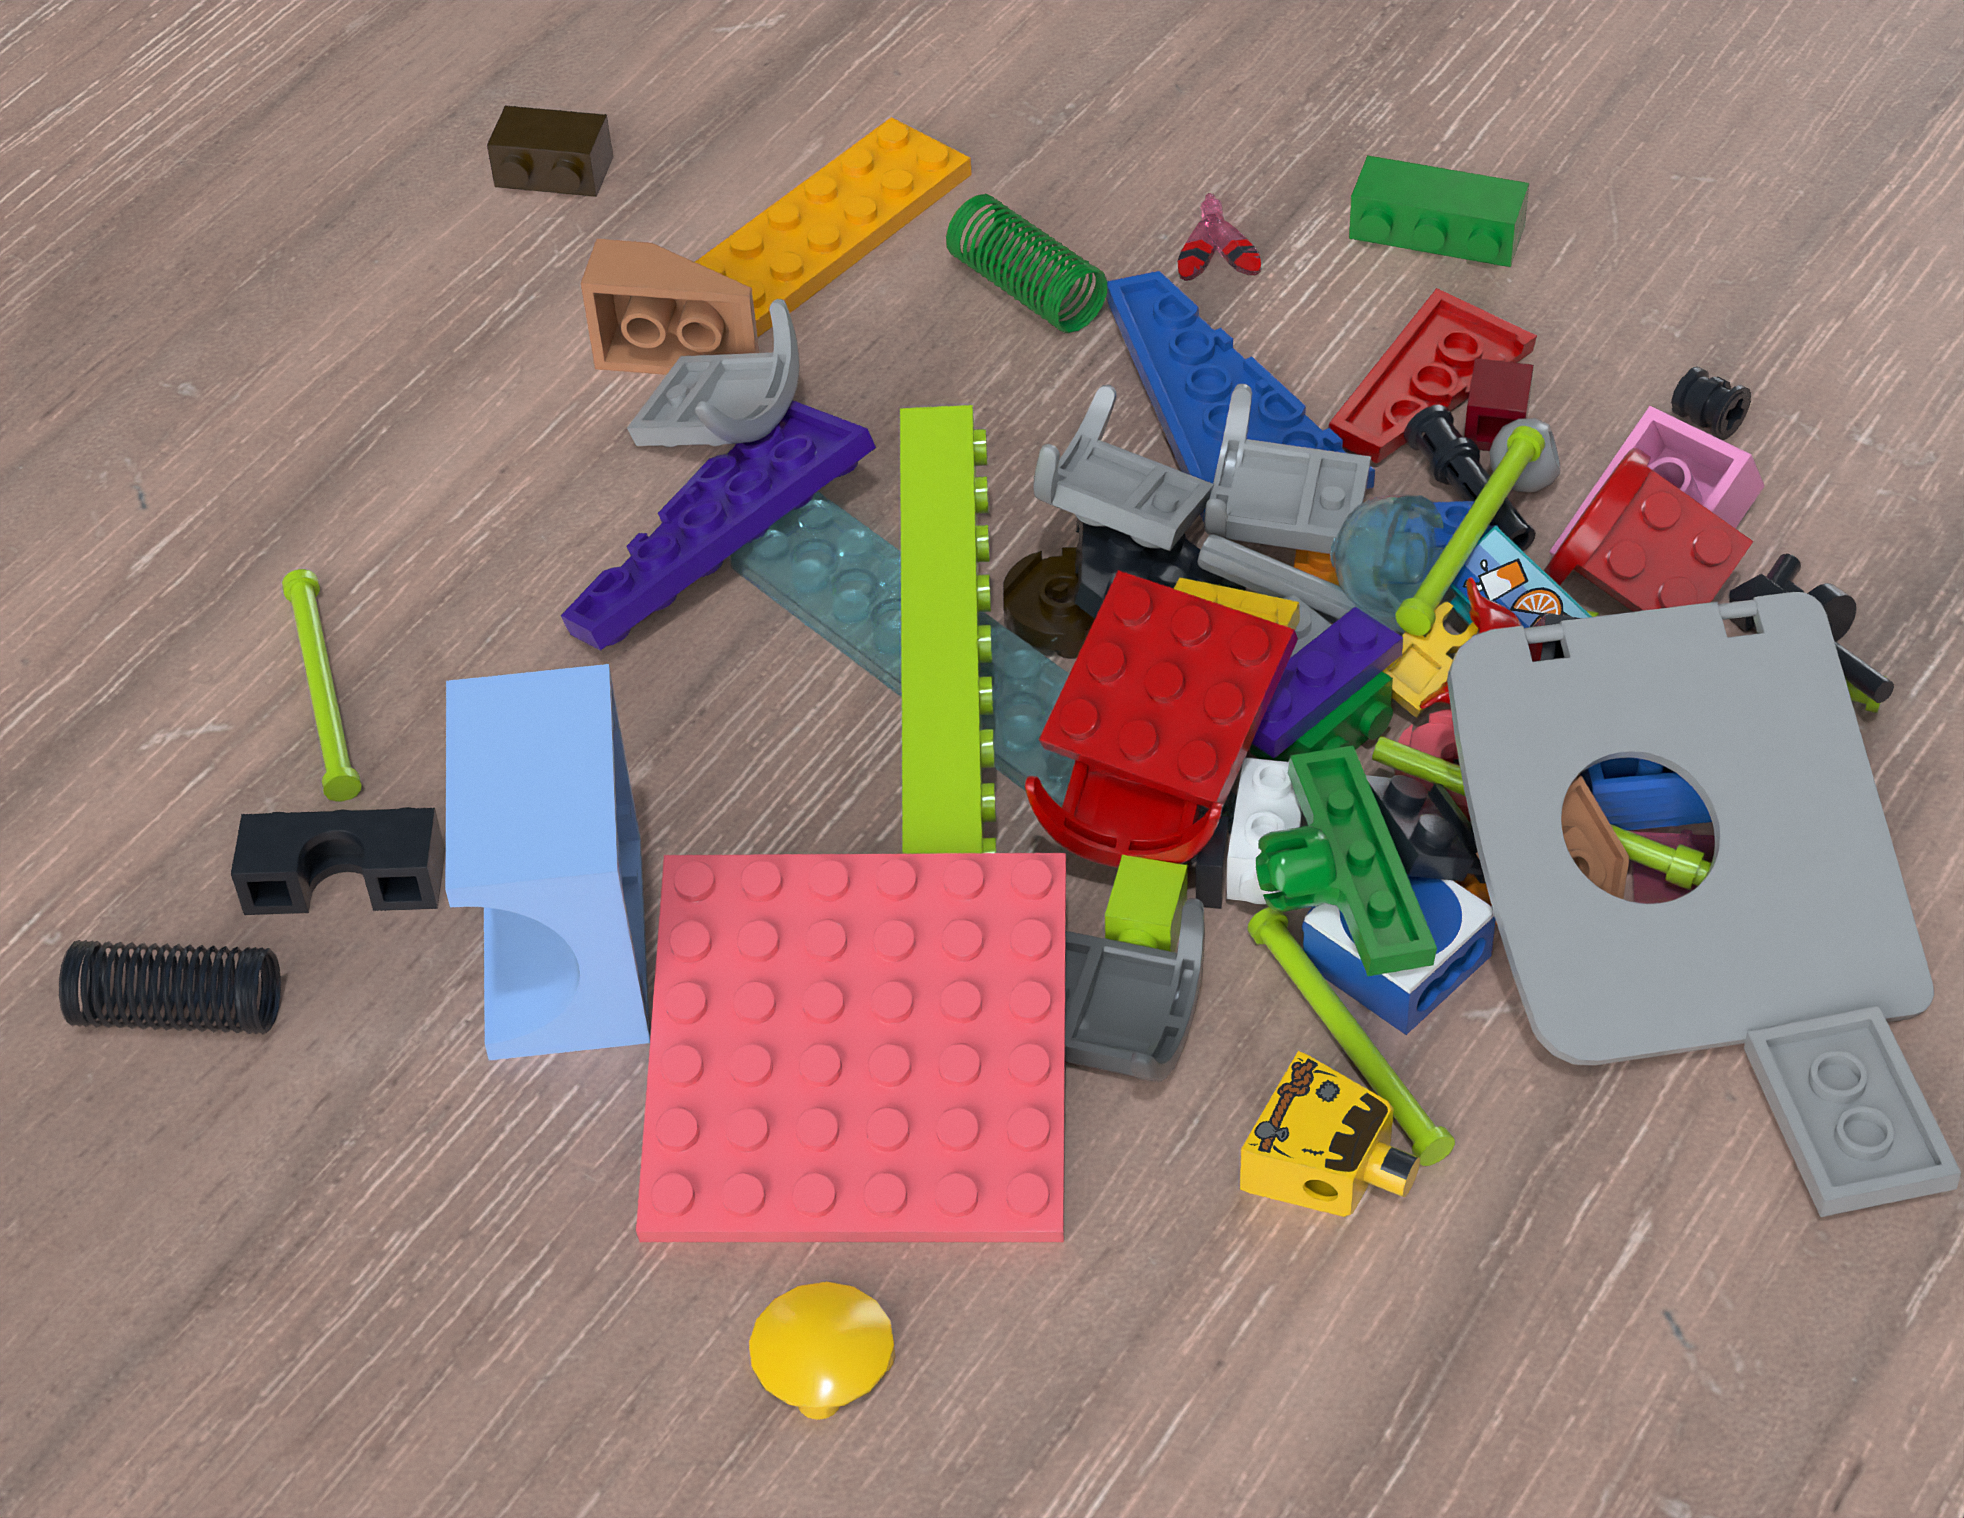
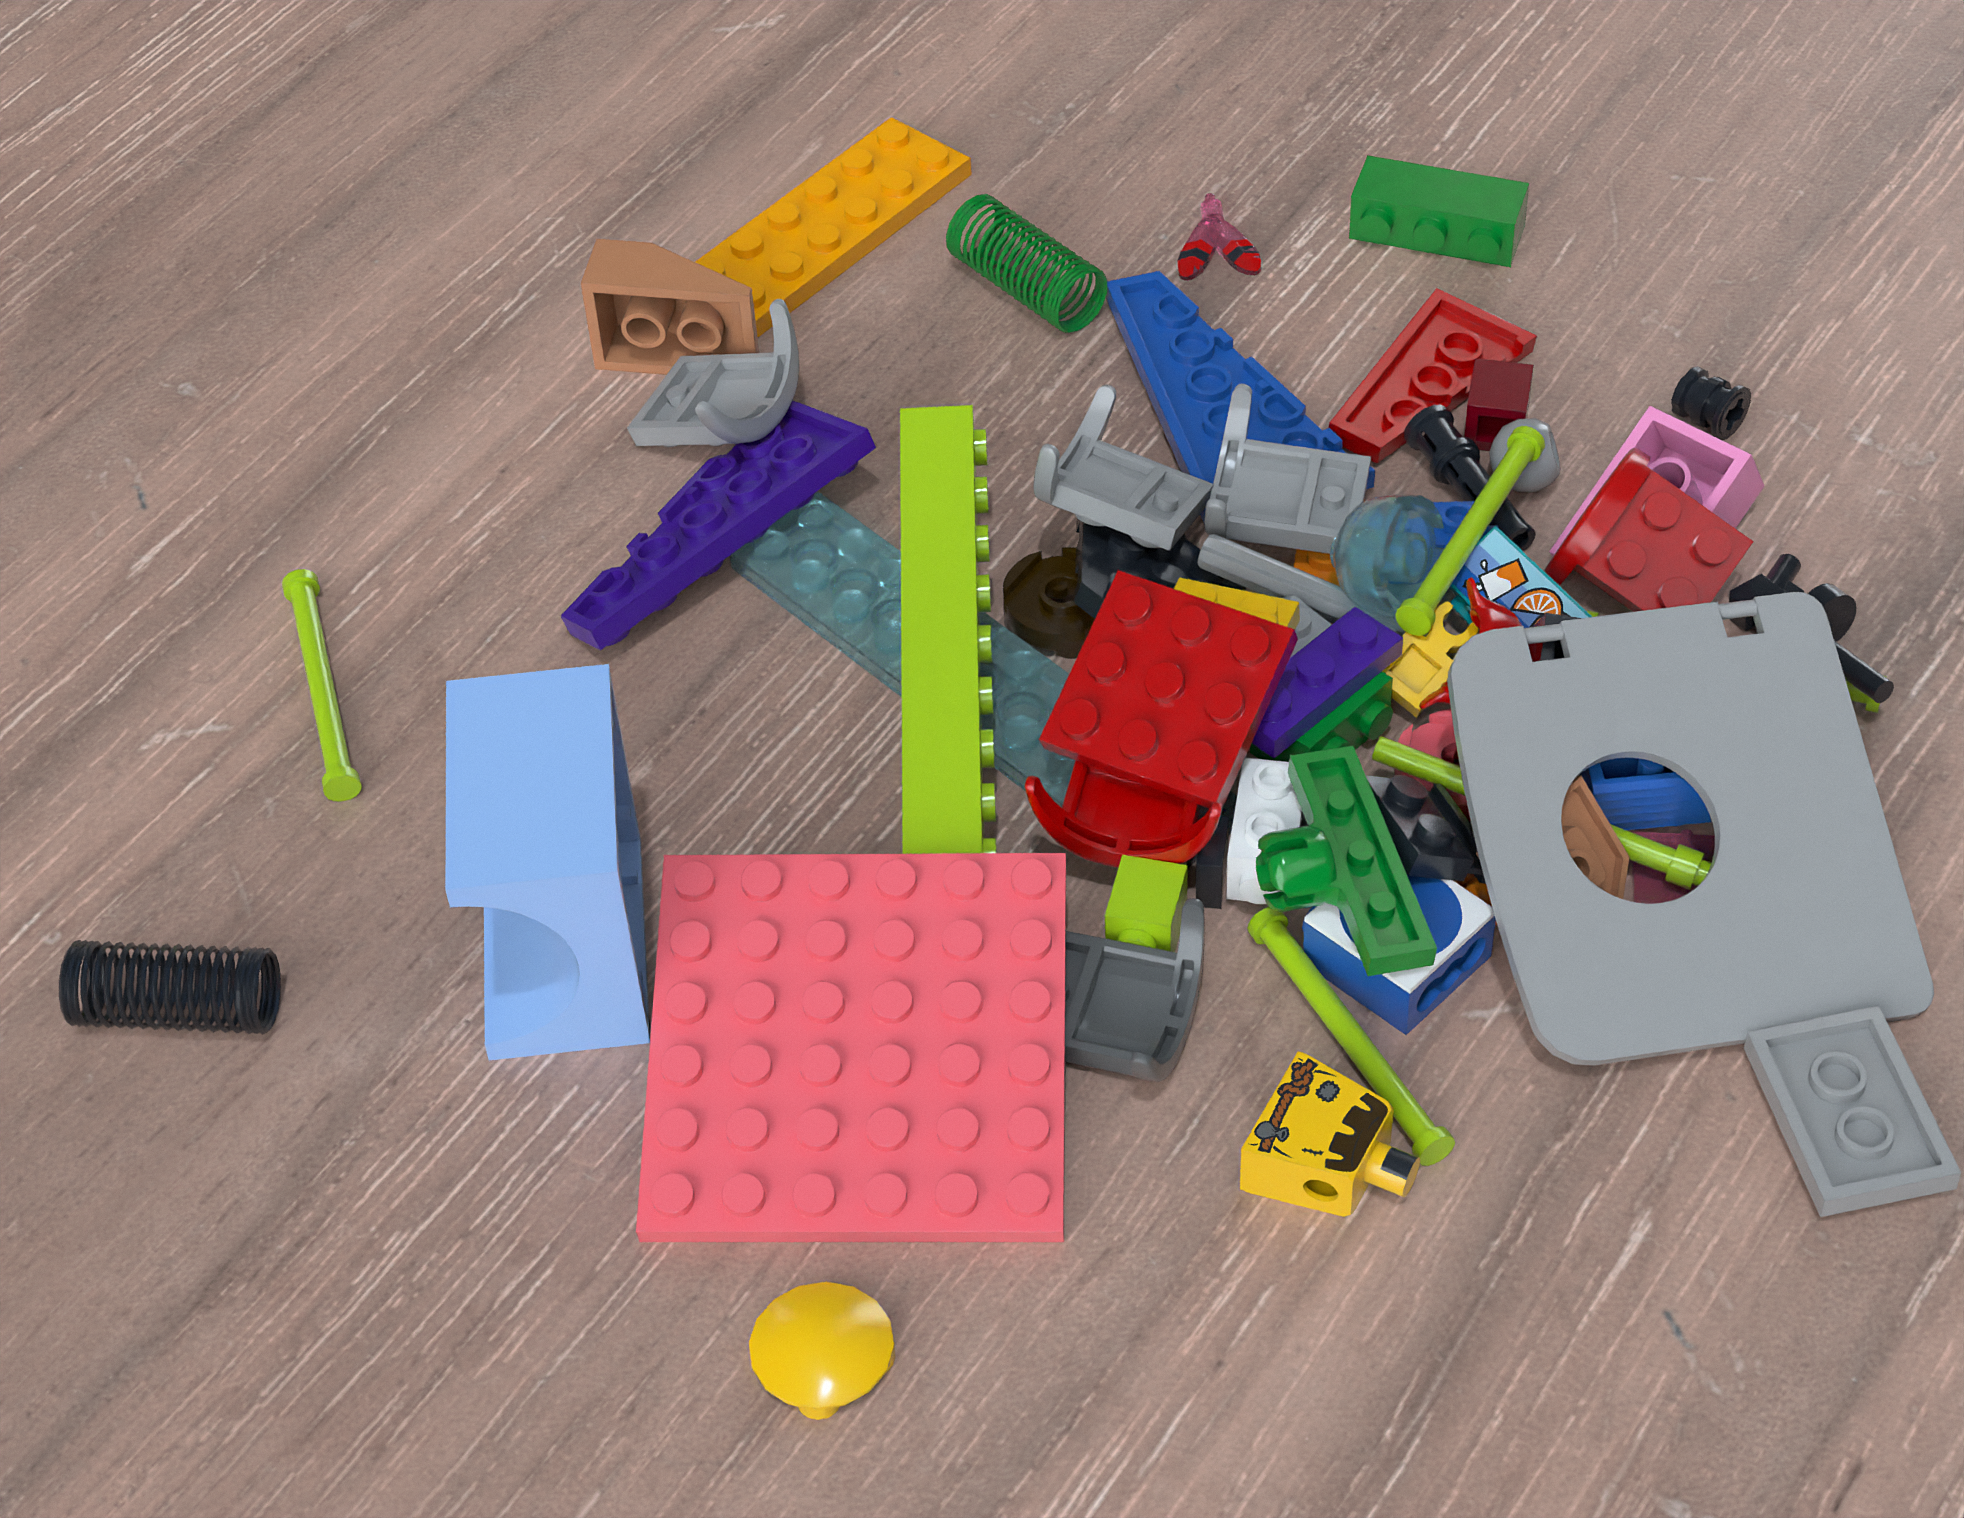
black arch [231,807,445,915] -> none
dark brown brick [487,105,613,197] -> none

